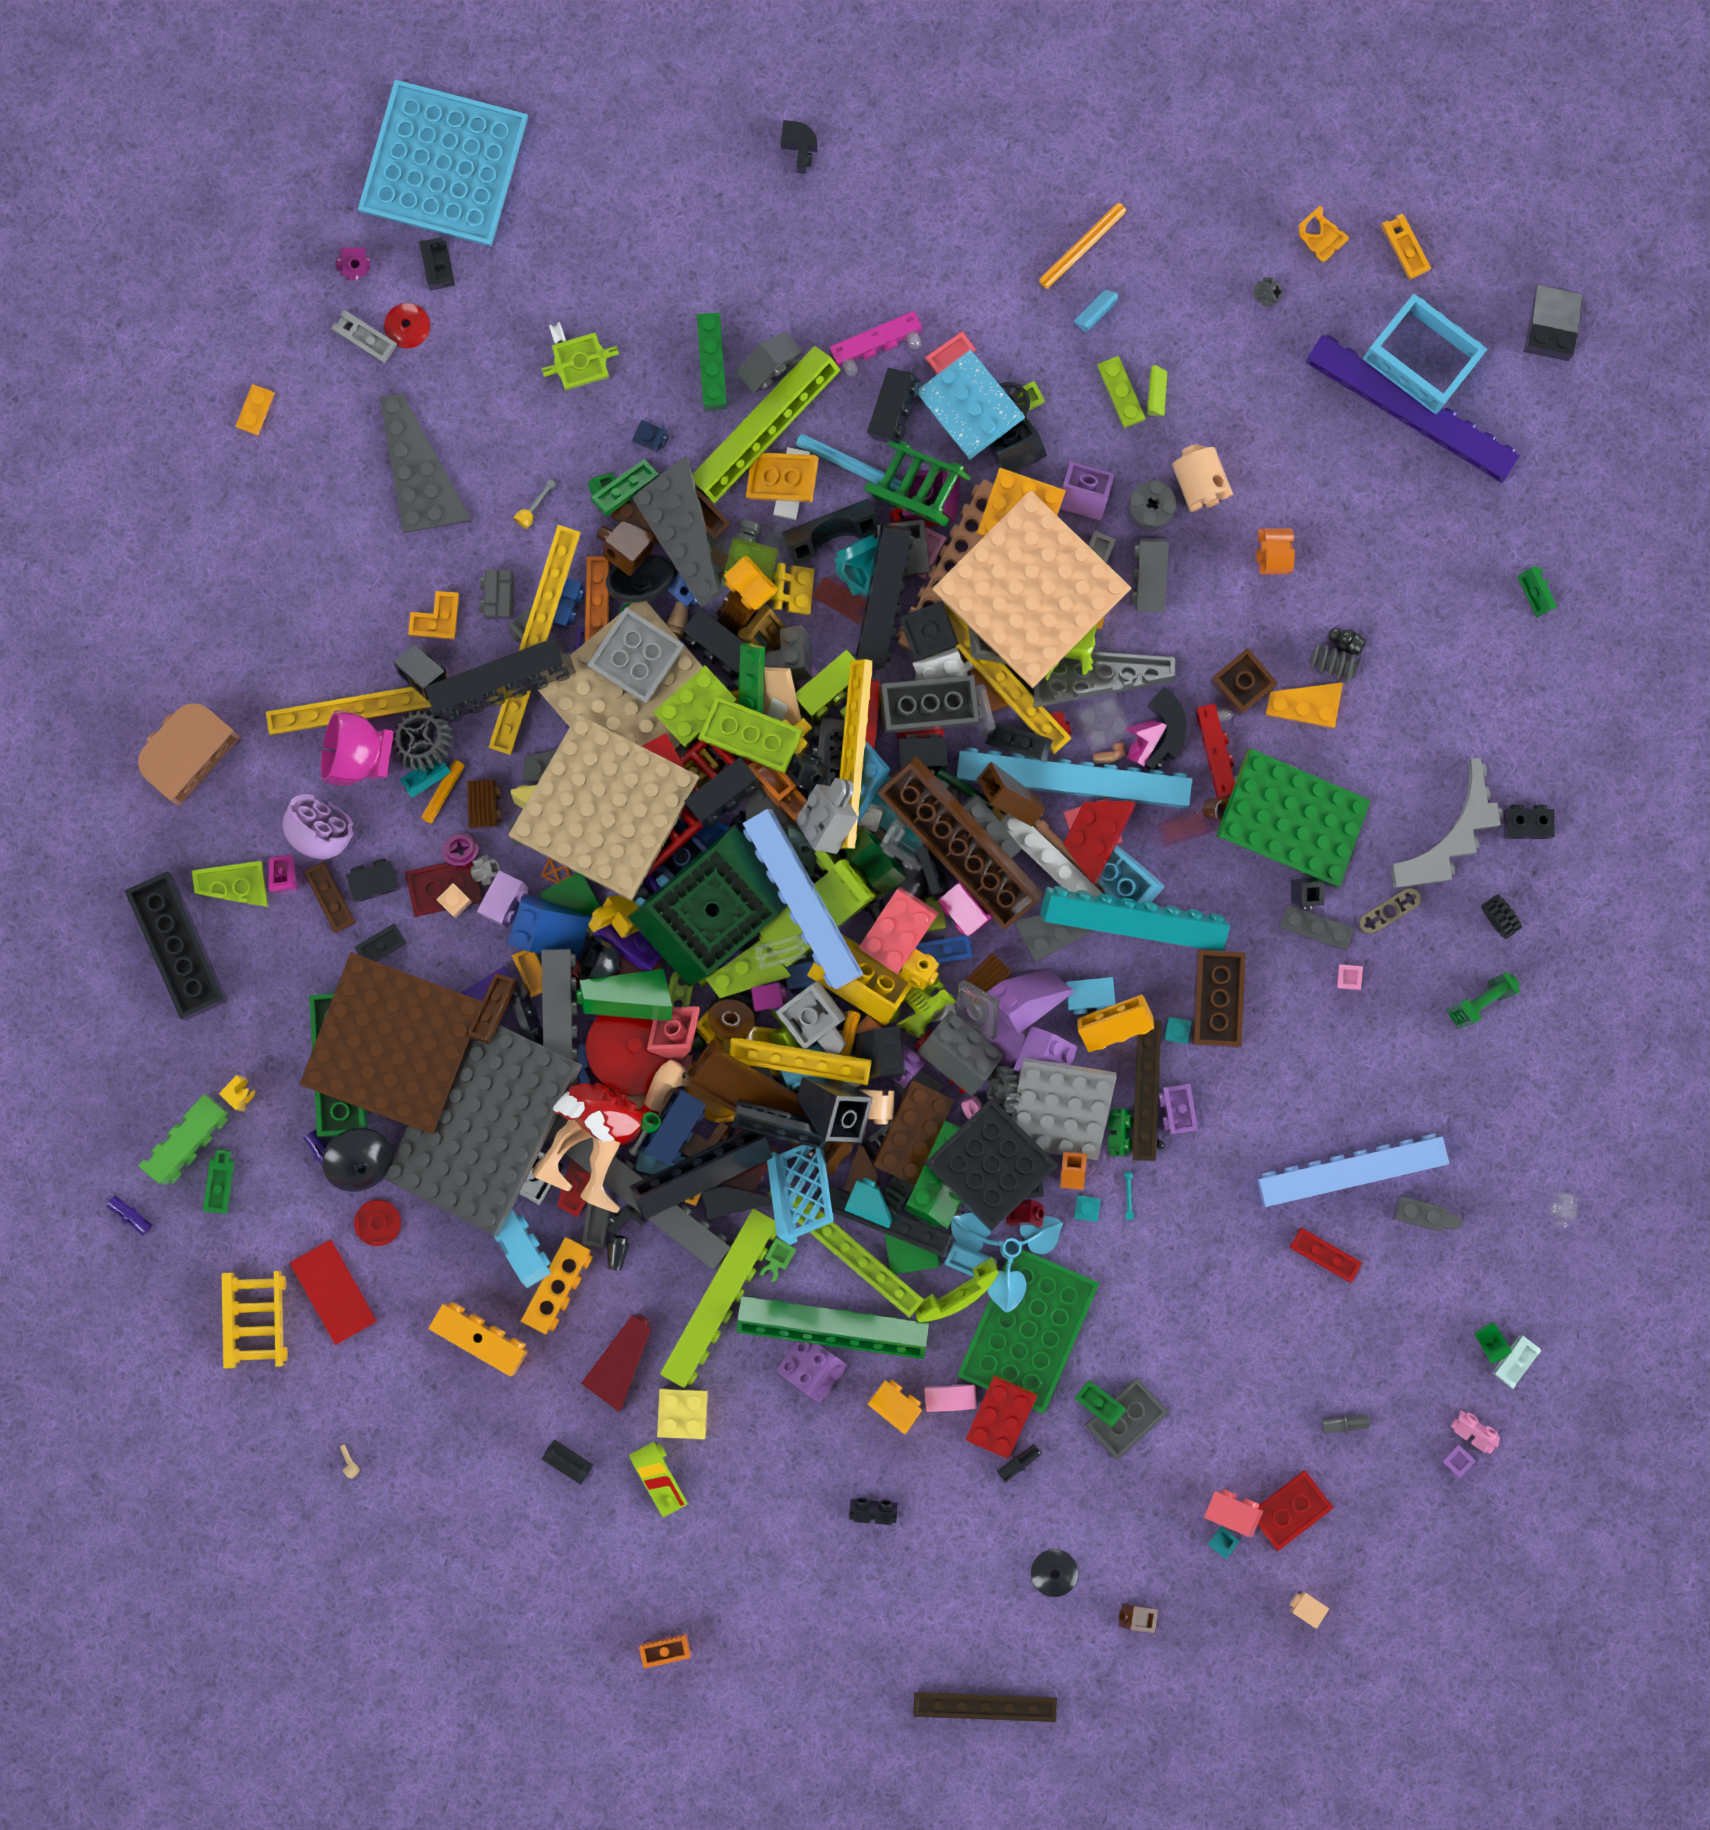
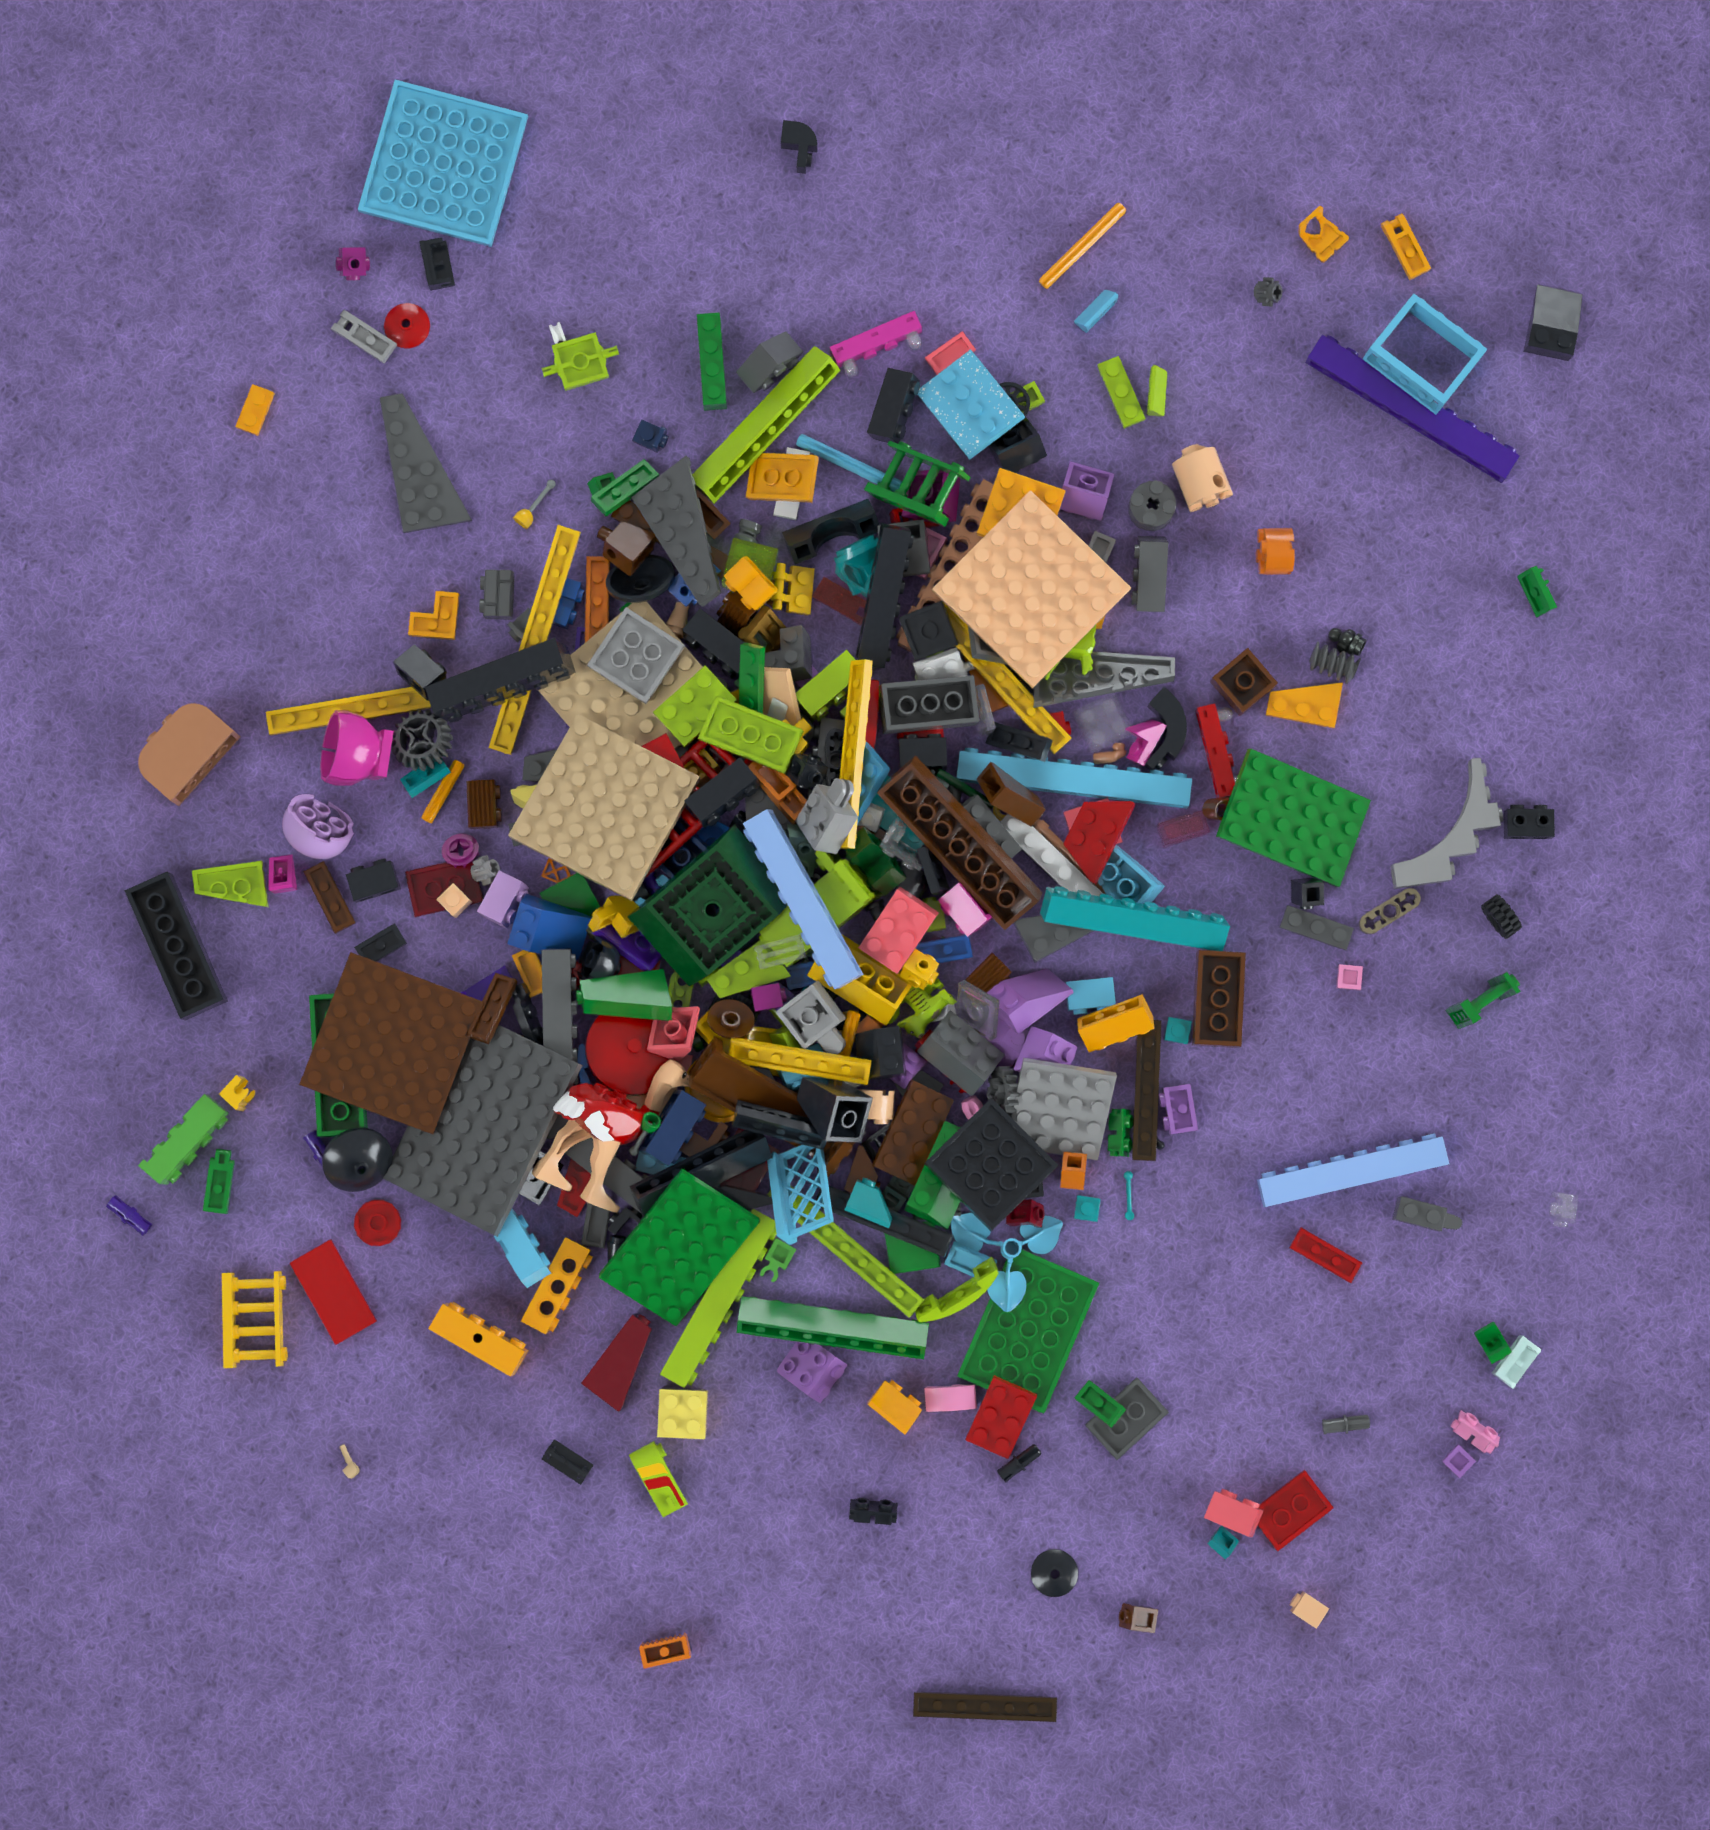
none -> green plate [599,1169,760,1326]

